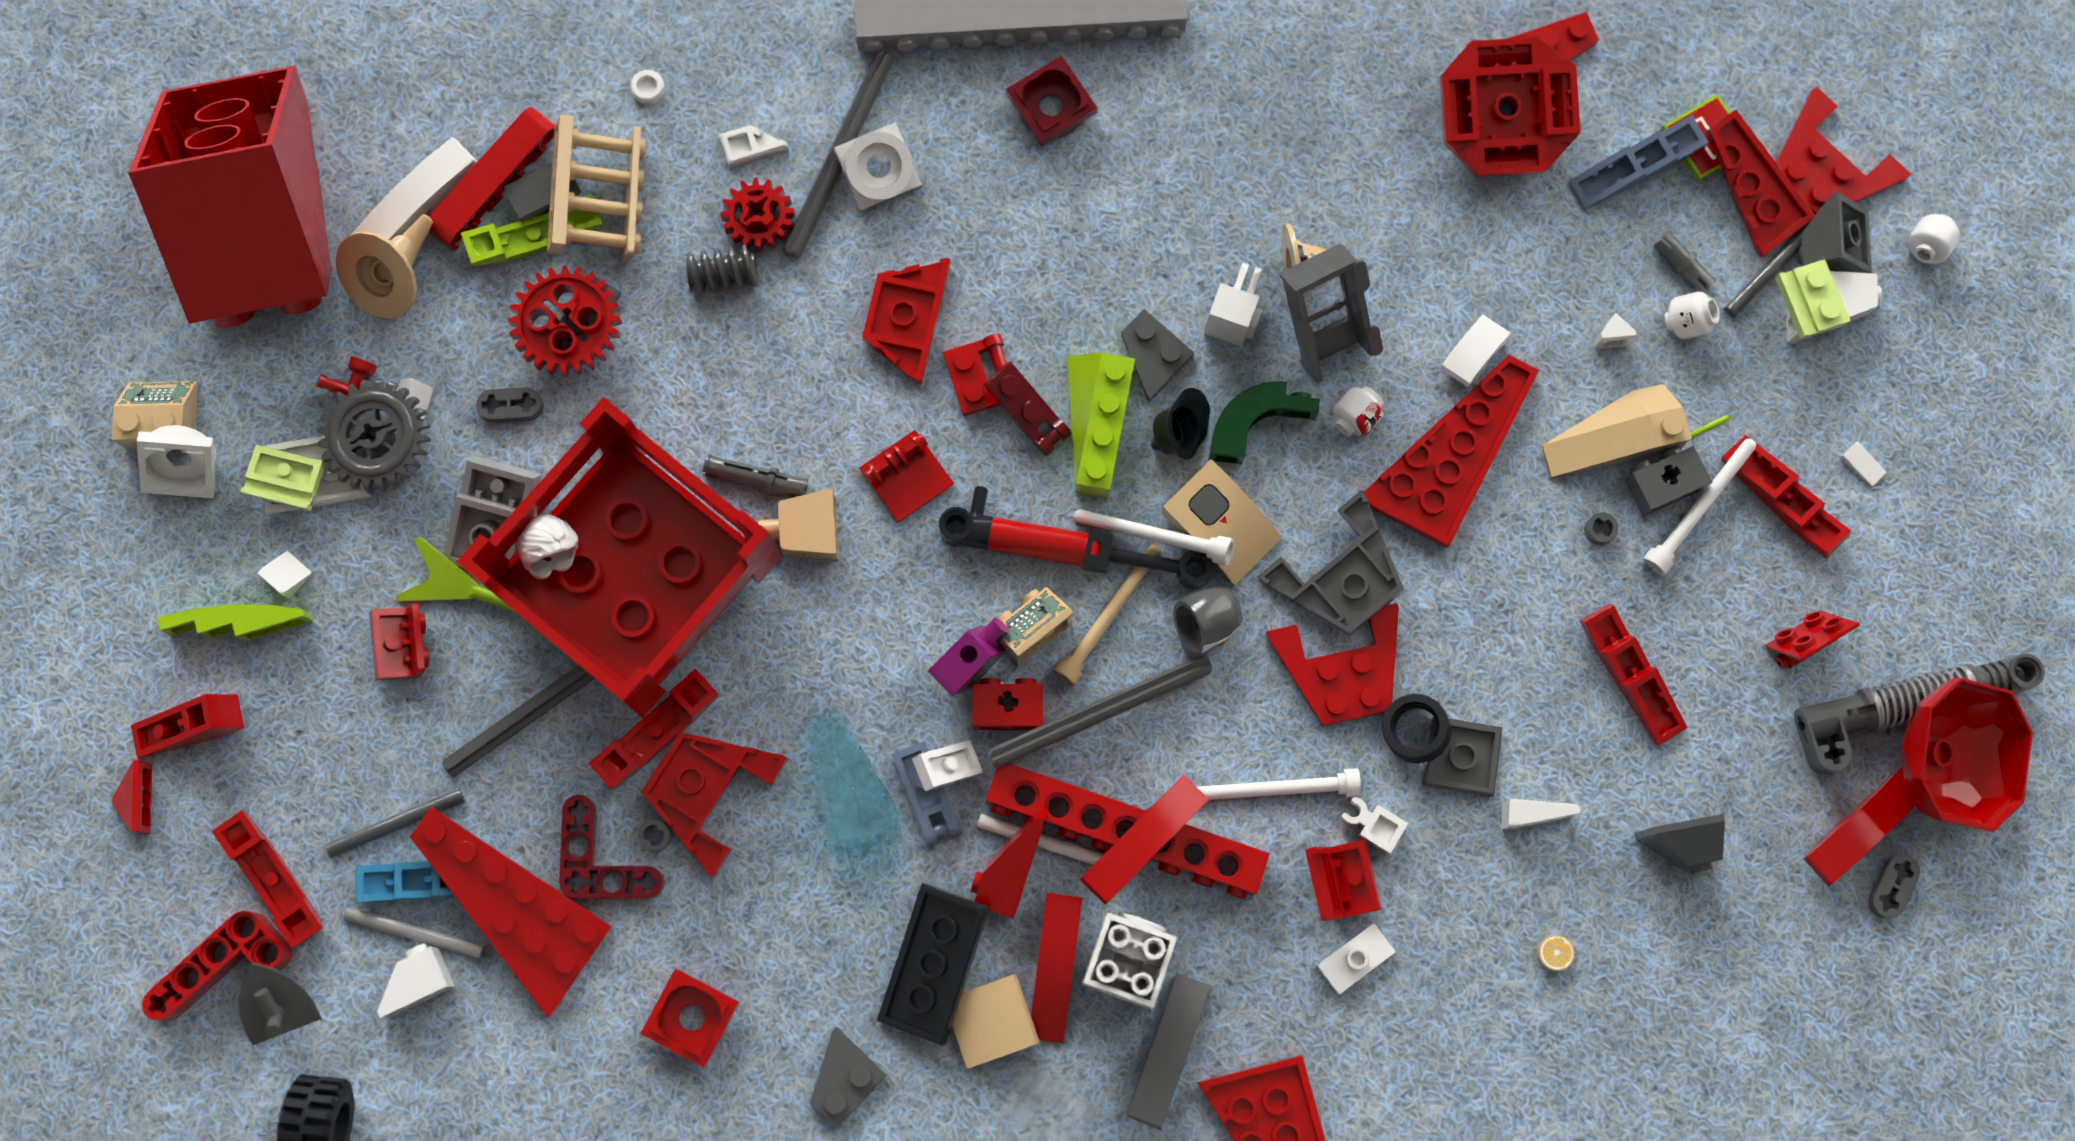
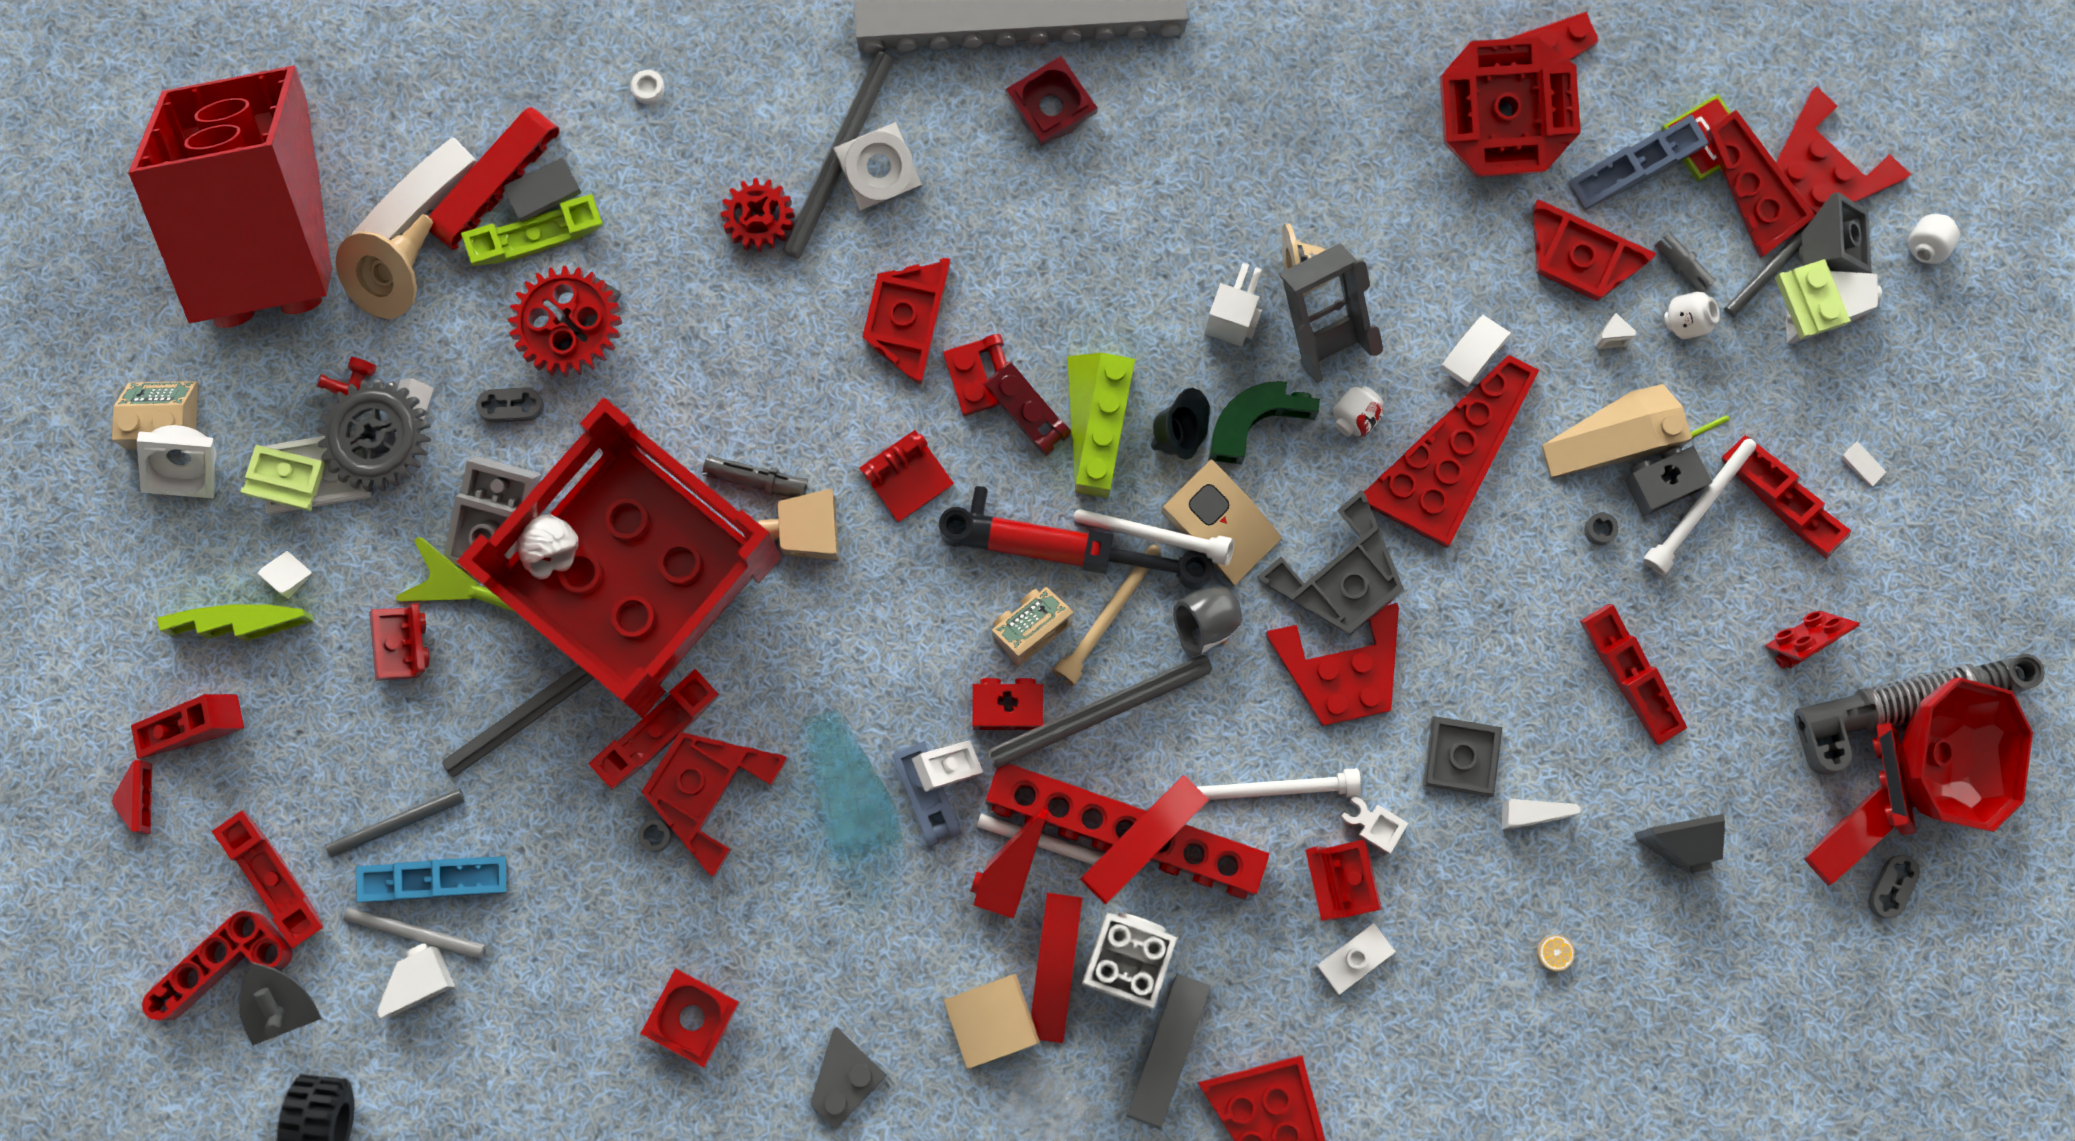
red wing [410,807,612,1018] -> none
tan fence [547,114,646,263] -> none
dark red beam [559,794,665,899] -> none
dark grey piece [686,245,759,294] -> none
white tile [719,125,788,167] -> none
black tile [877,883,990,1046] -> none
magenta torso [928,618,1010,696] -> none
dark grey wing [1121,309,1194,401] -> none
black tyre [1382,693,1452,764] -> none
none -> red wing [1533,199,1656,302]
none -> plate [1873,722,1917,836]

